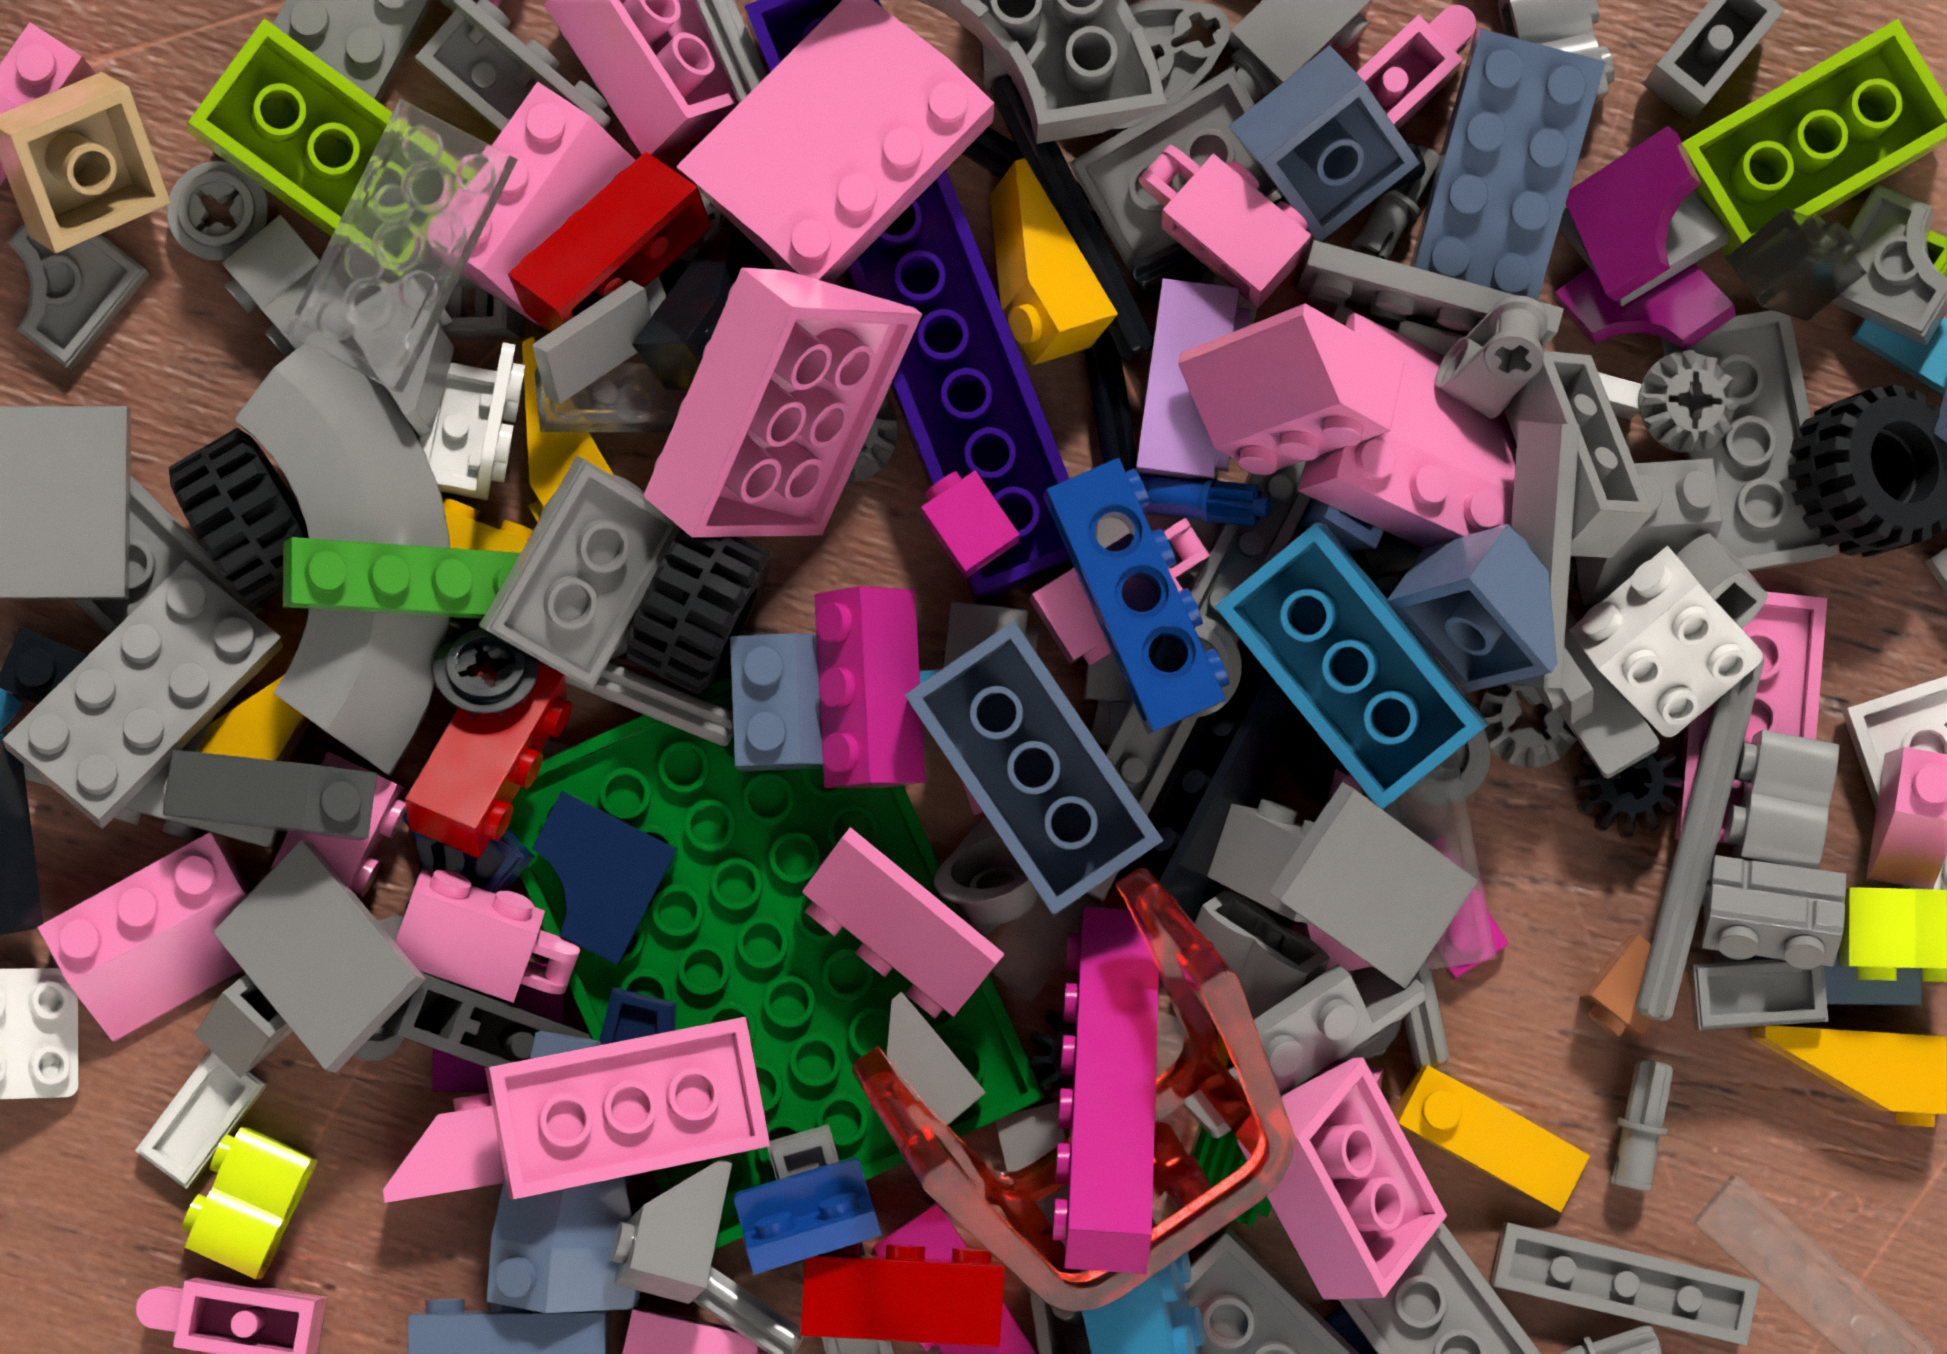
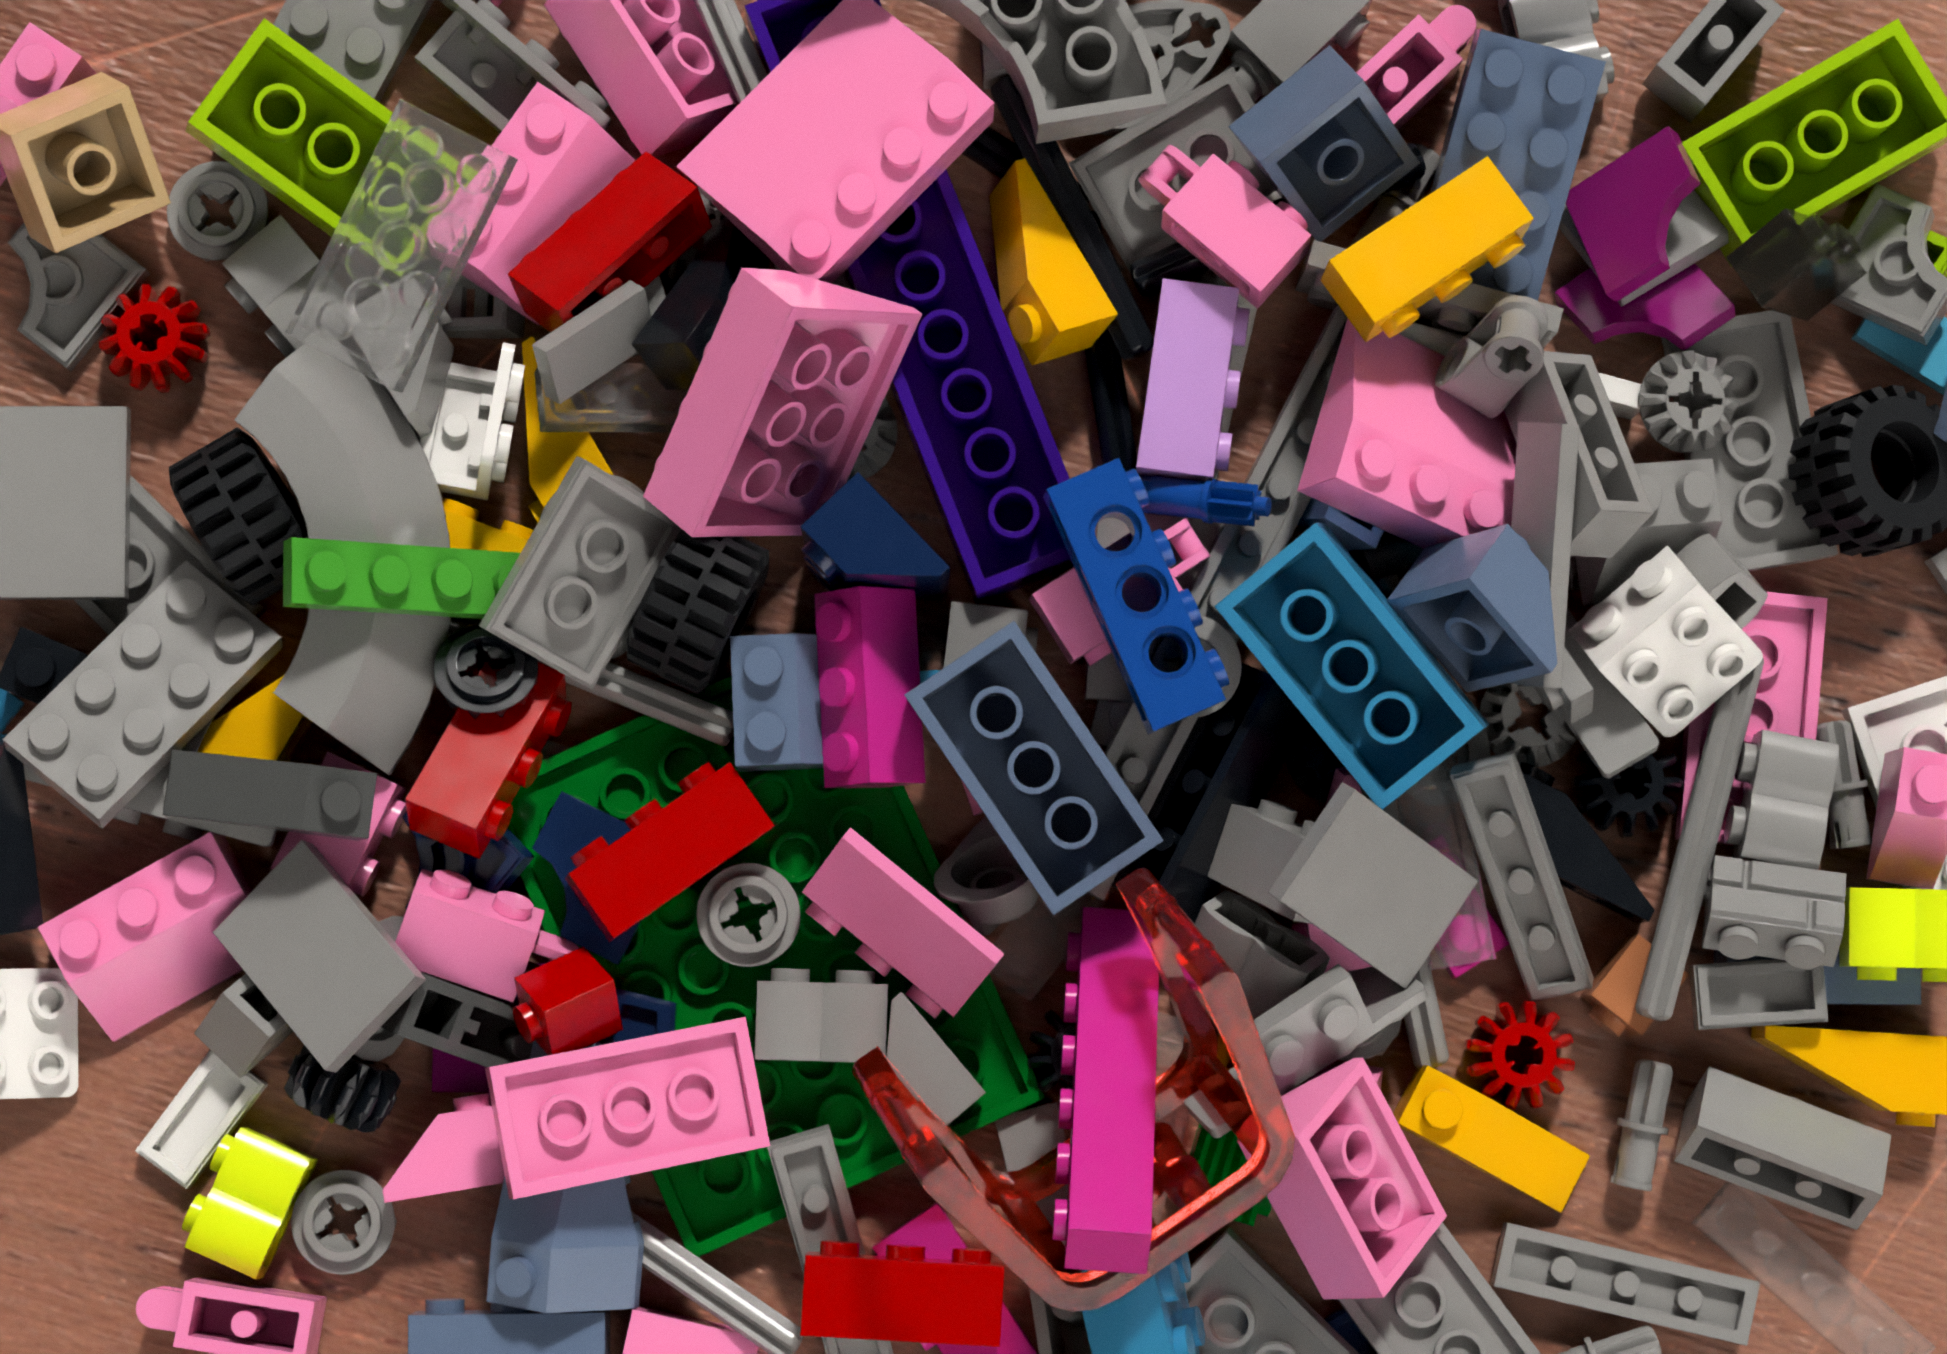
light grey slope [610,1160,732,1304] -> none
blue bracket [734,1157,882,1275] -> none
dark pink brick [921,470,1020,579] -> none
bright pink slope [1178,303,1405,475] -> none
none -> red gear [99,284,210,393]
none -> black gear [284,1045,401,1133]
none -> light grey gear [291,1170,397,1275]
none -> red brick [513,946,623,1055]
none -> red brick [565,762,775,943]
none -> light grey gear [697,863,801,967]
none -> light grey brick [755,968,888,1063]
none -> dark blue slope [800,472,950,600]
none -> yellow brick [1320,156,1534,342]
none -> light grey tile [1450,750,1594,1002]
none -> red gear [1464,1001,1575,1110]
none -> black slope [1466,762,1655,924]
none -> light grey brick [1674,1066,1892,1230]
none -> light grey axle [1816,720,1872,849]

